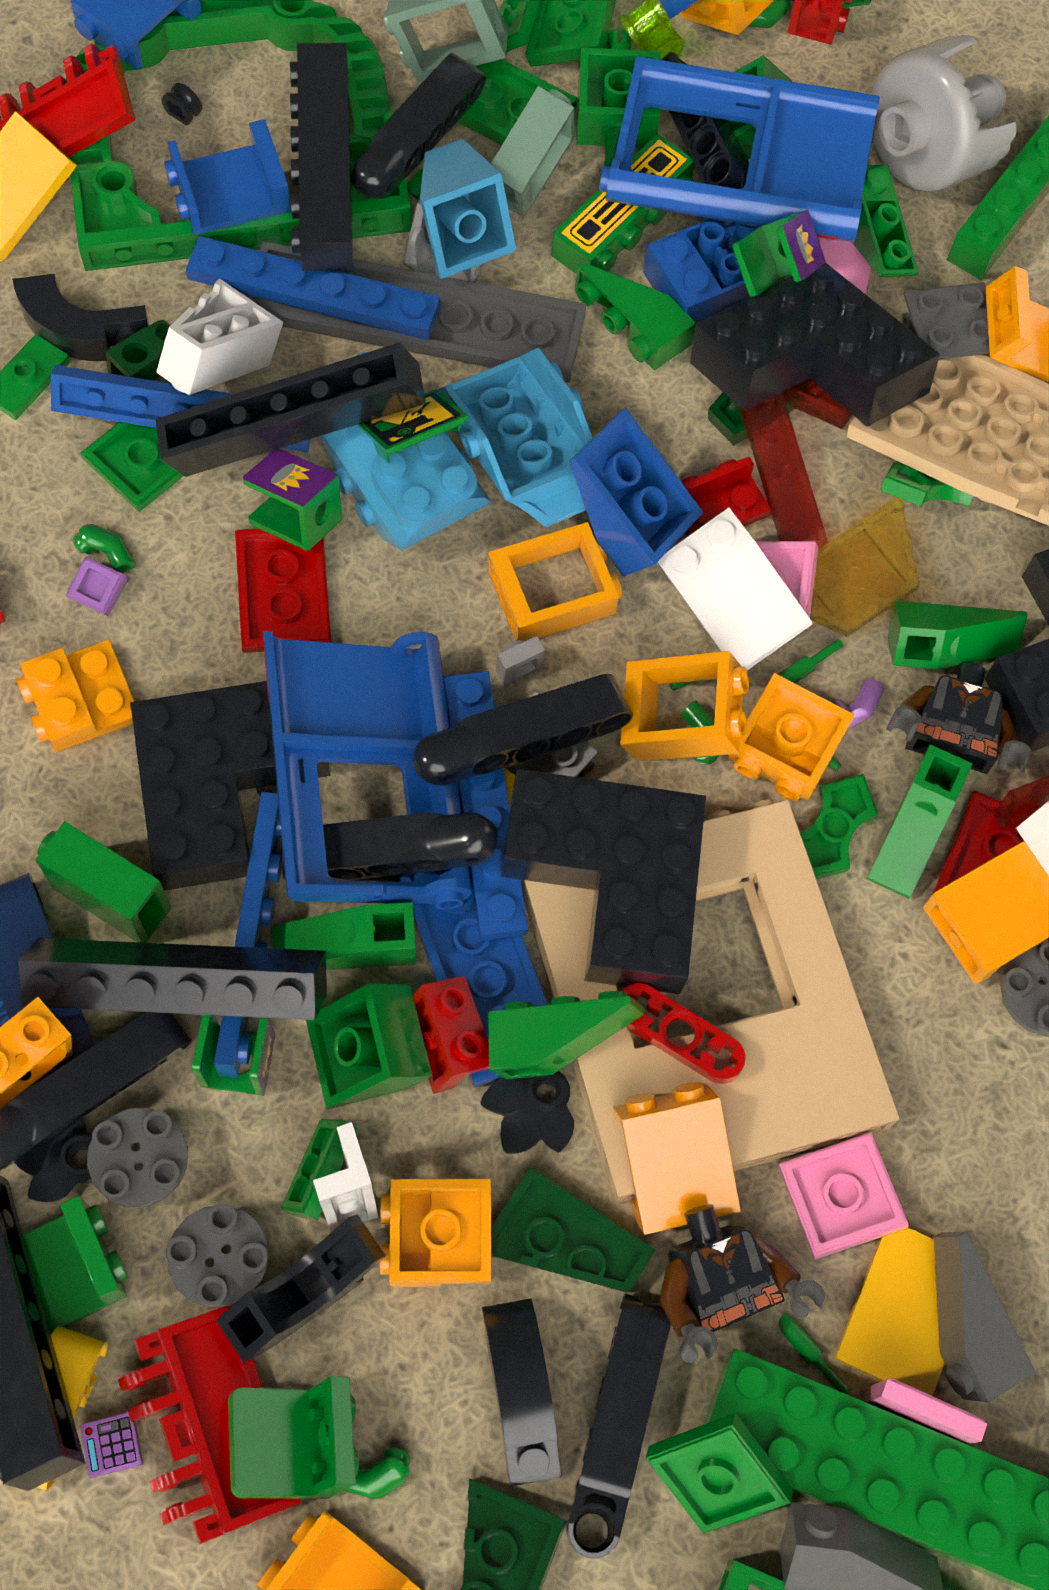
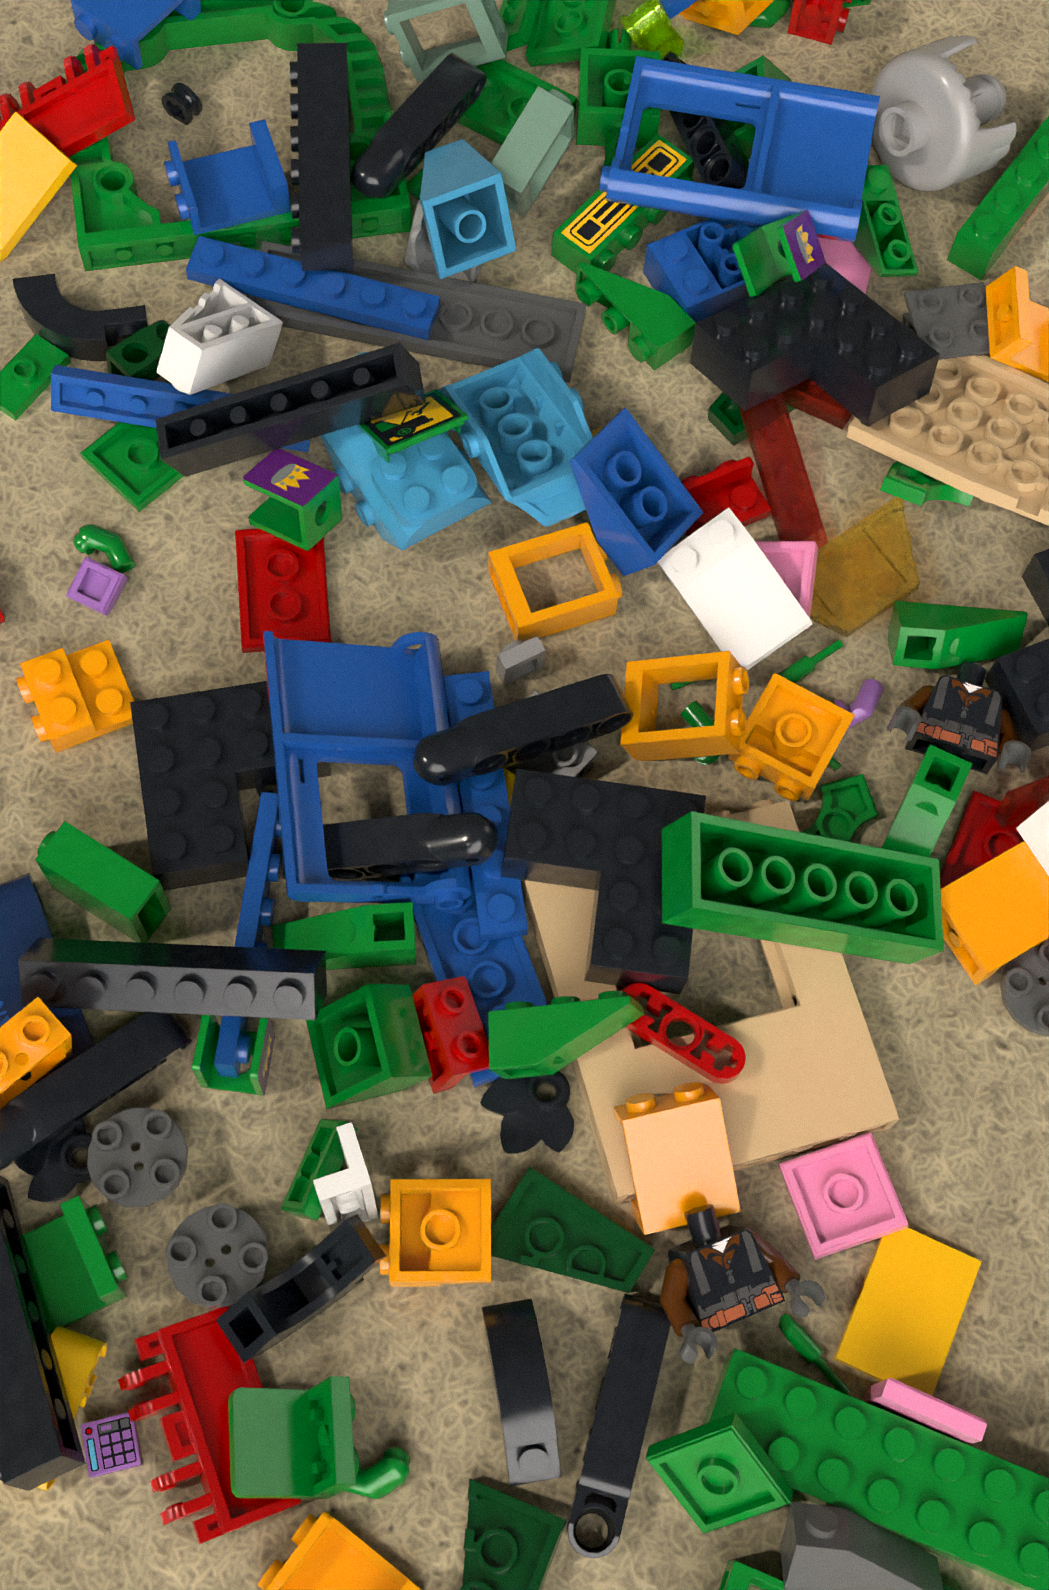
dark grey slope [934,1232,1036,1402] -> none
none -> green brick [662,811,944,965]

